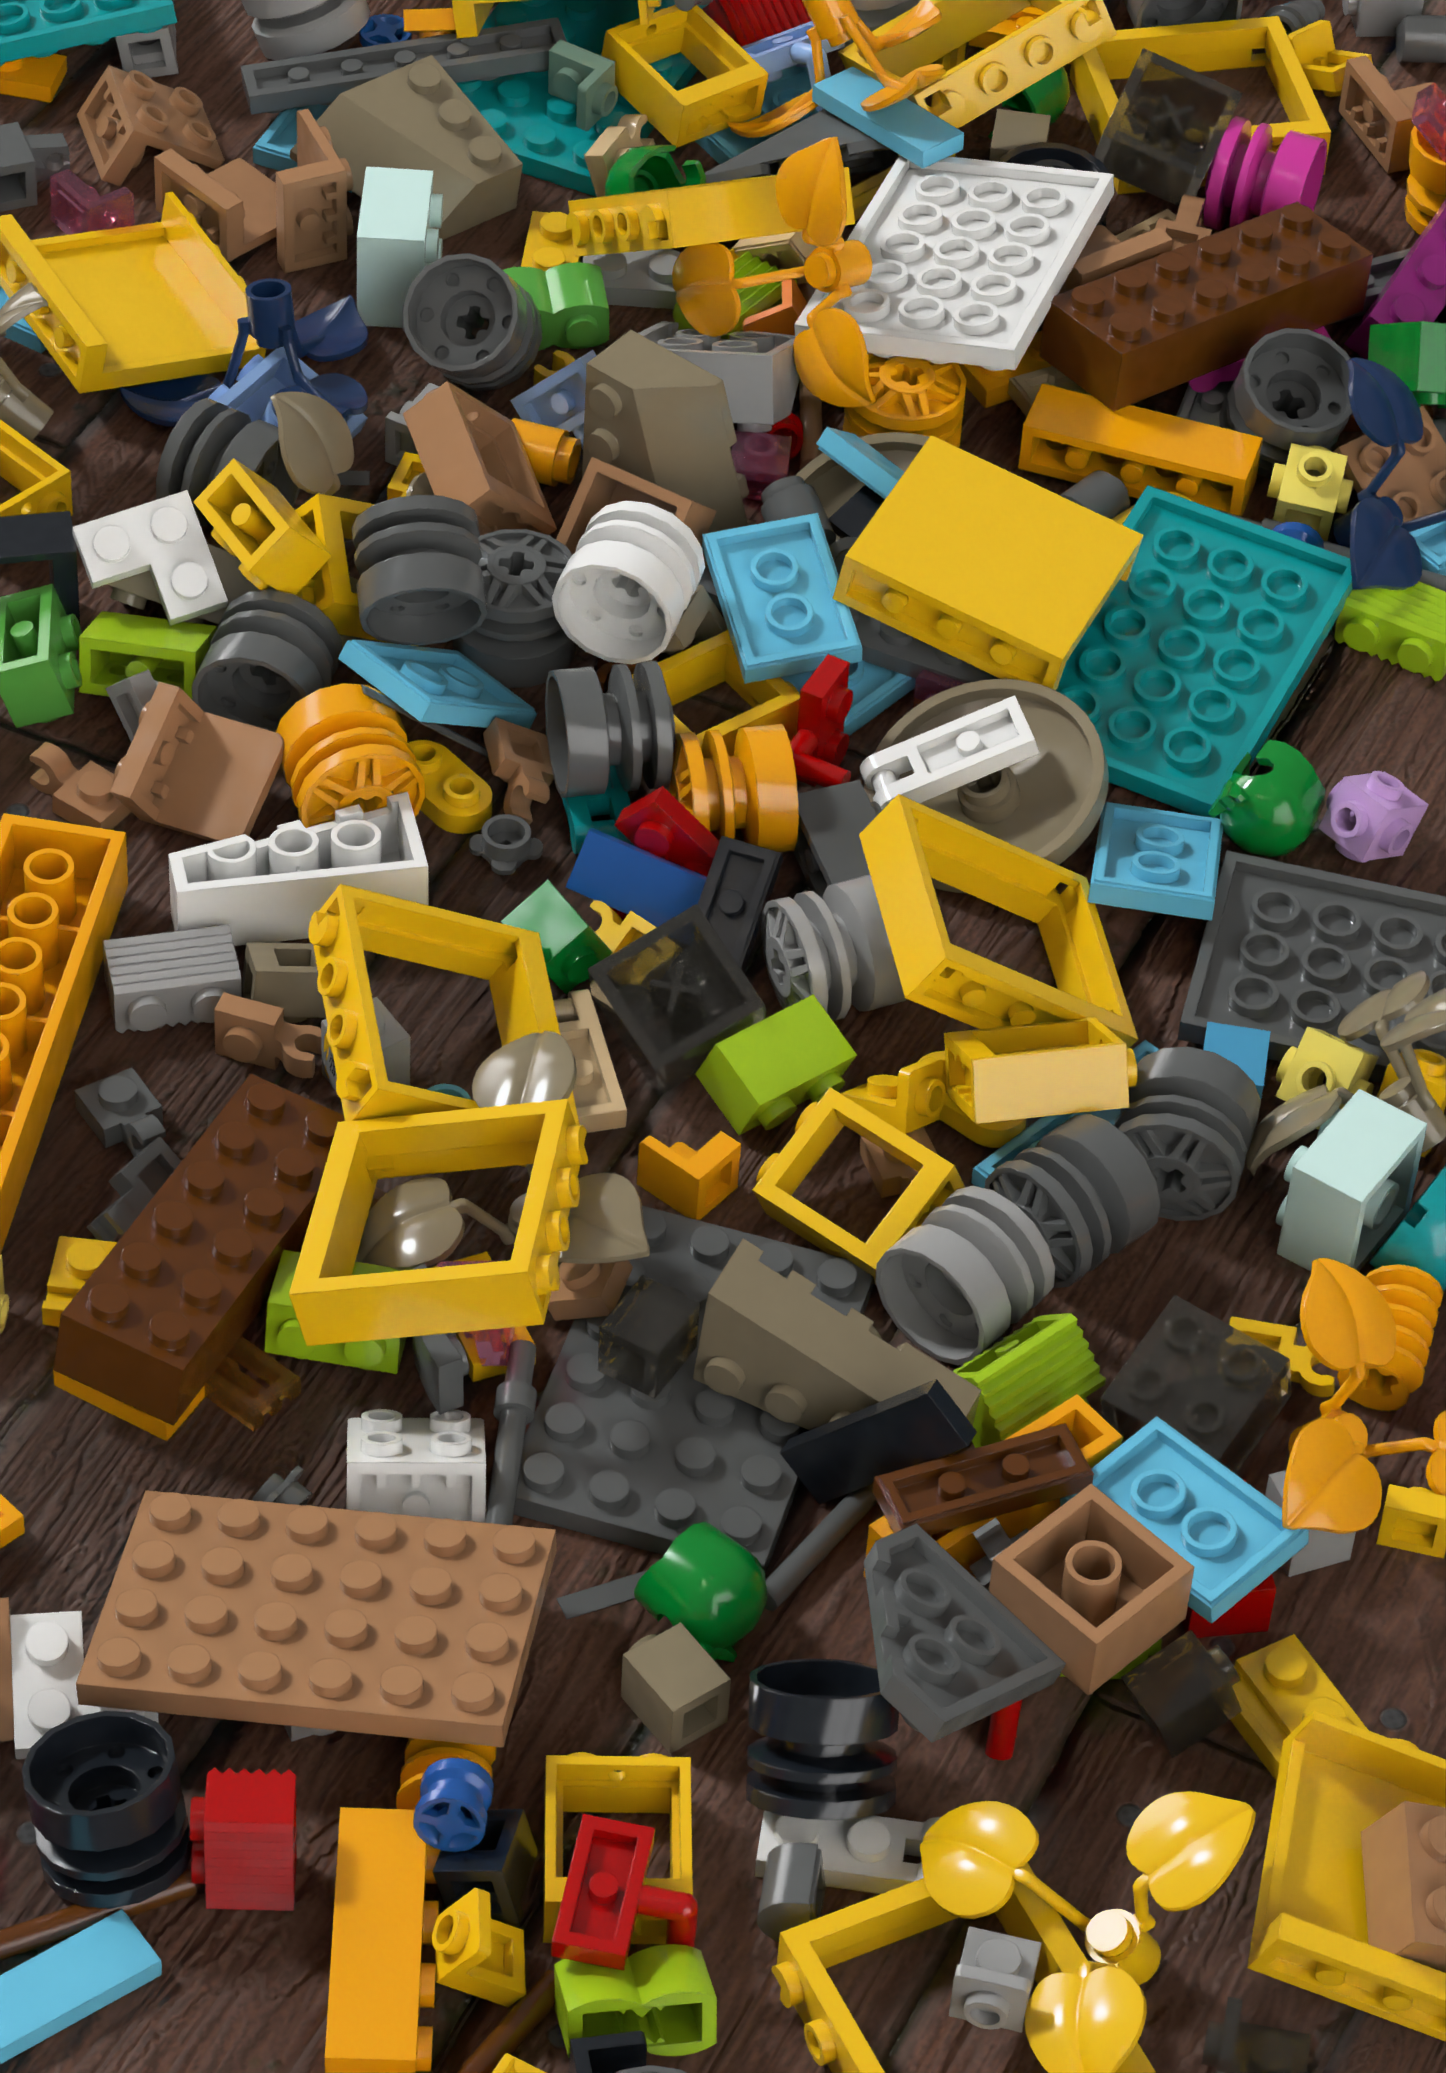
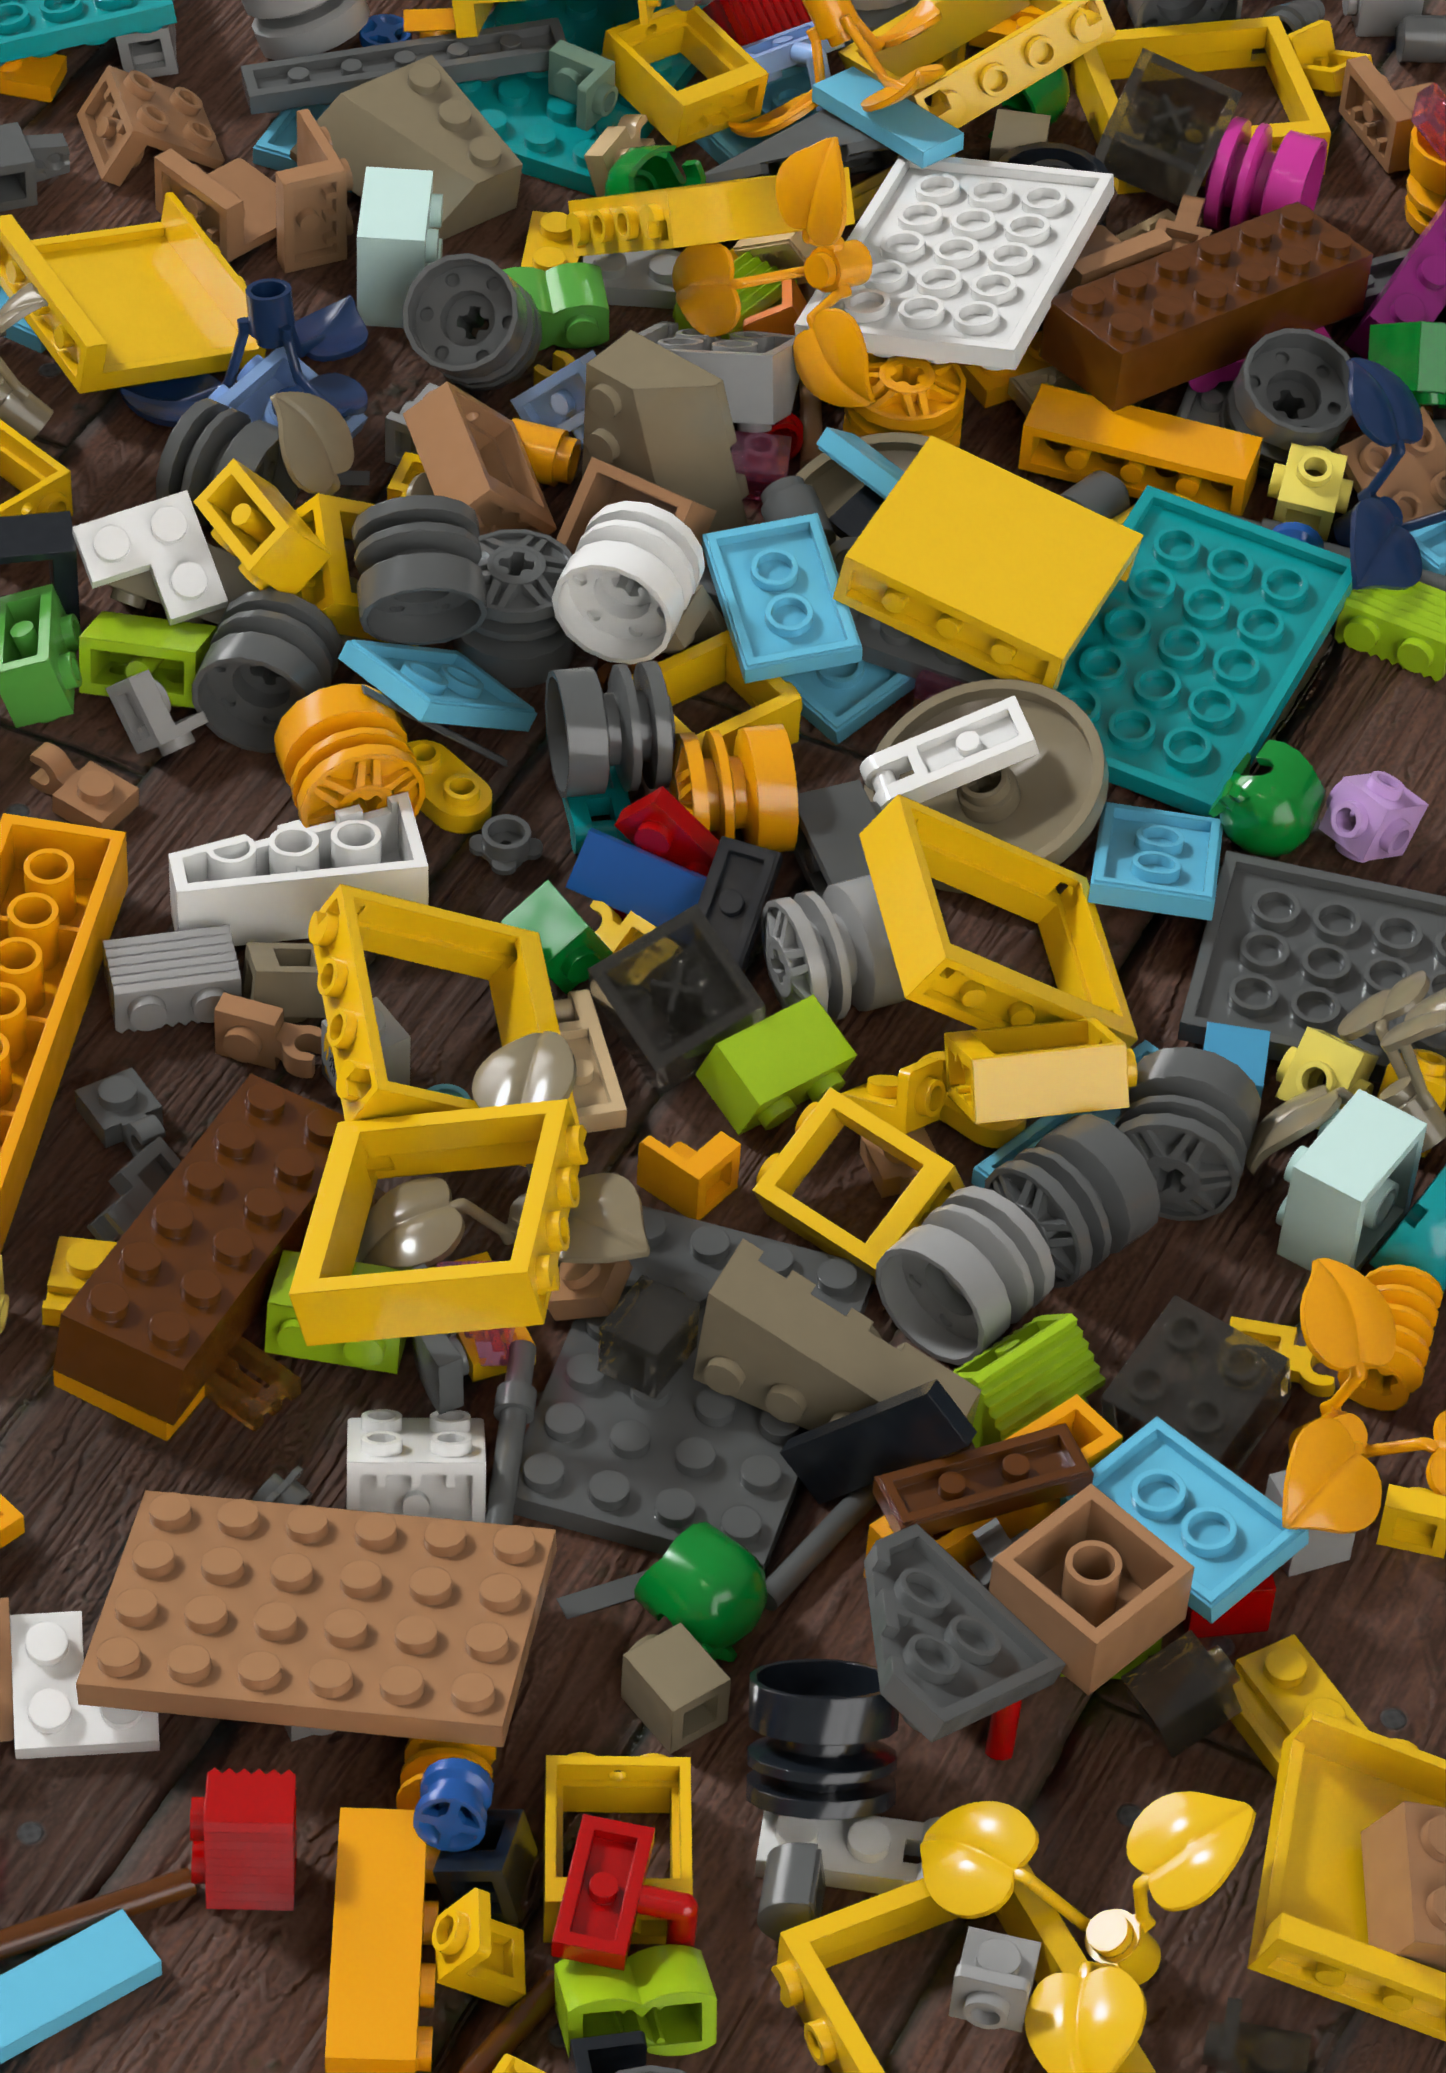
black wheel [22,1711,193,1909] -> none
clear pink bracket [50,168,134,235] -> none
medium nougat bracket [109,681,284,842] -> none
medium nougat plate [483,717,554,825] -> none
red plate [790,654,853,787] -> none

